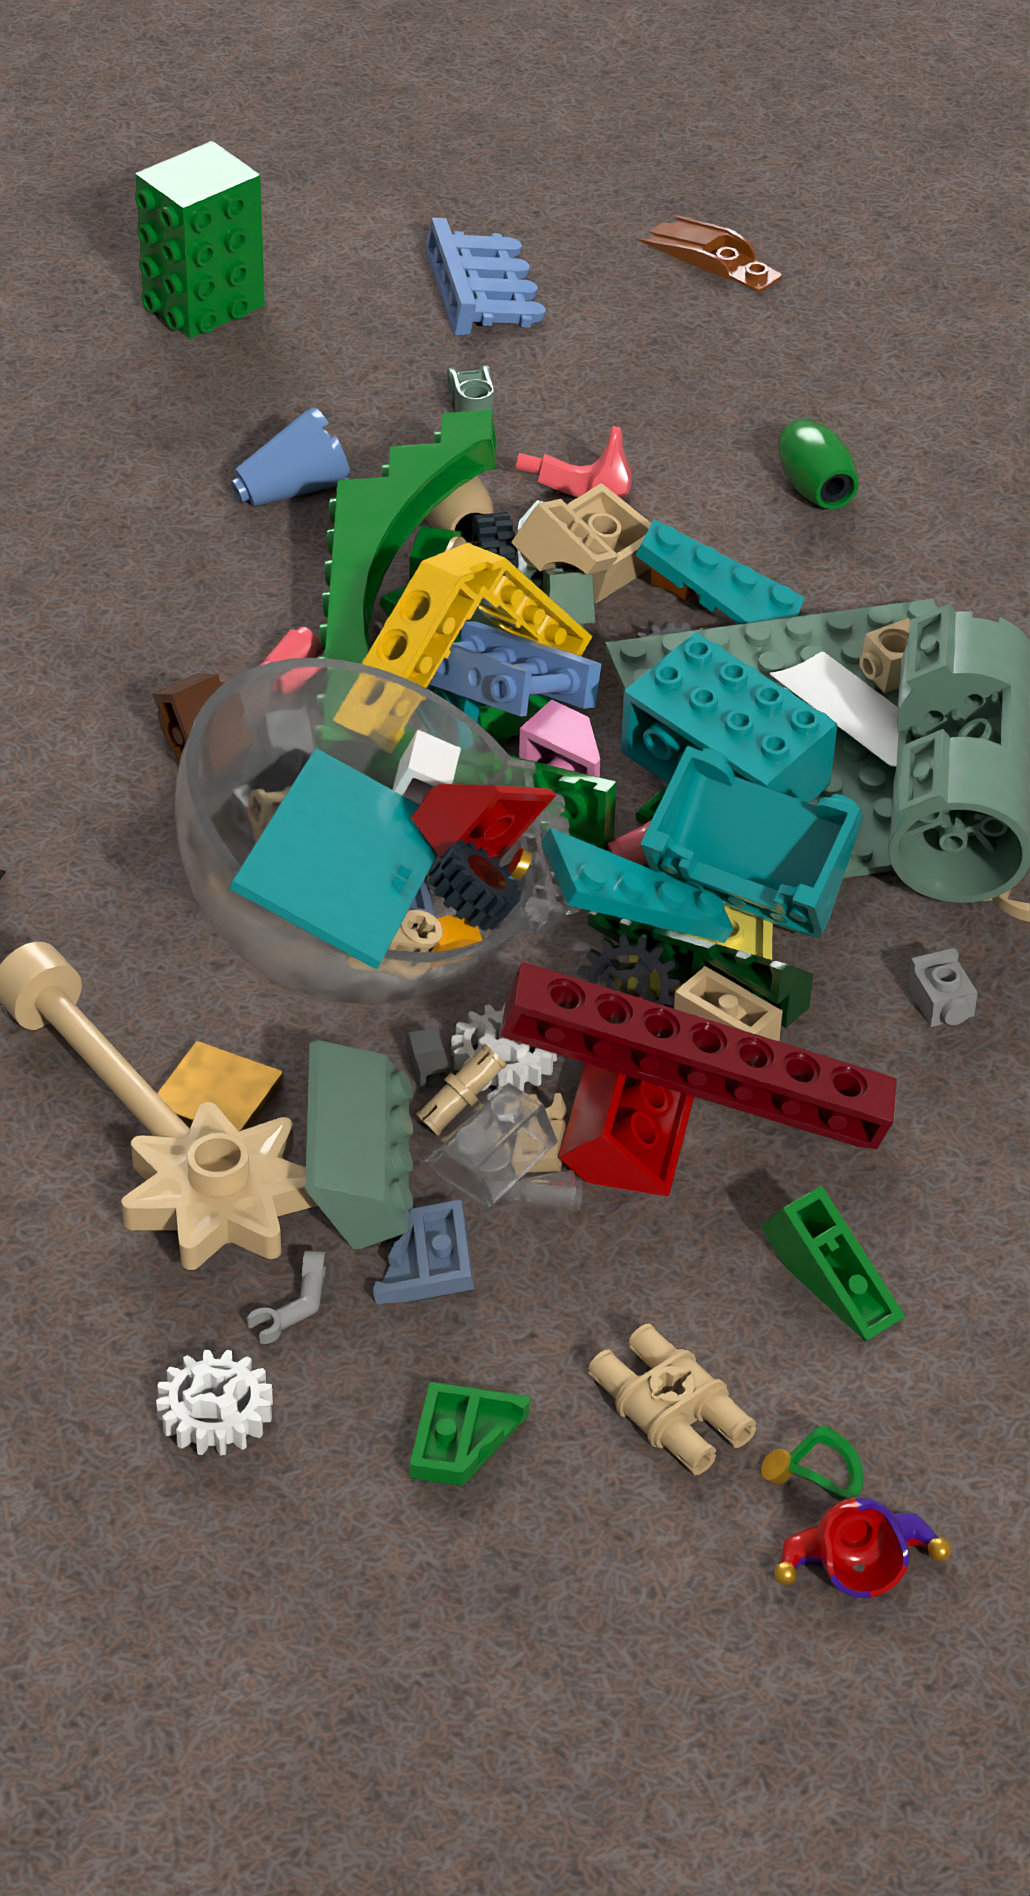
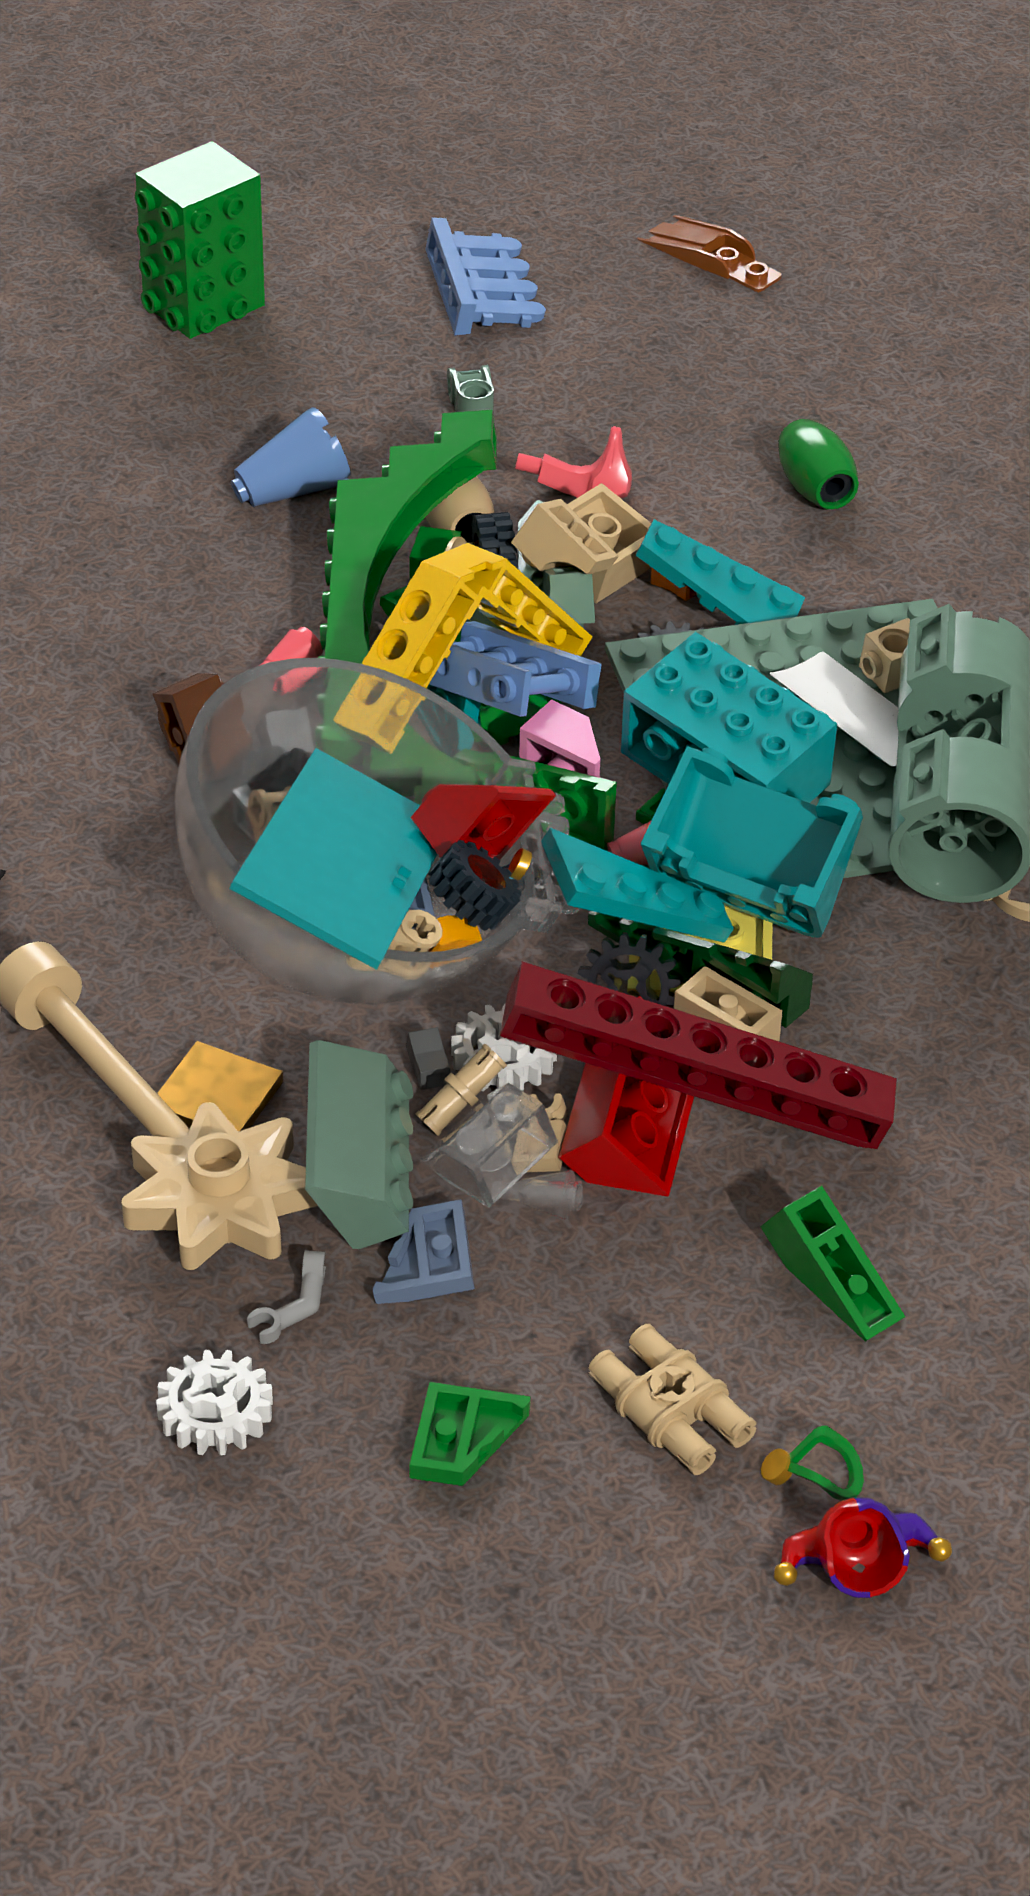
white brick [393,730,461,805] -> none
light grey brick [907,948,978,1027] -> none

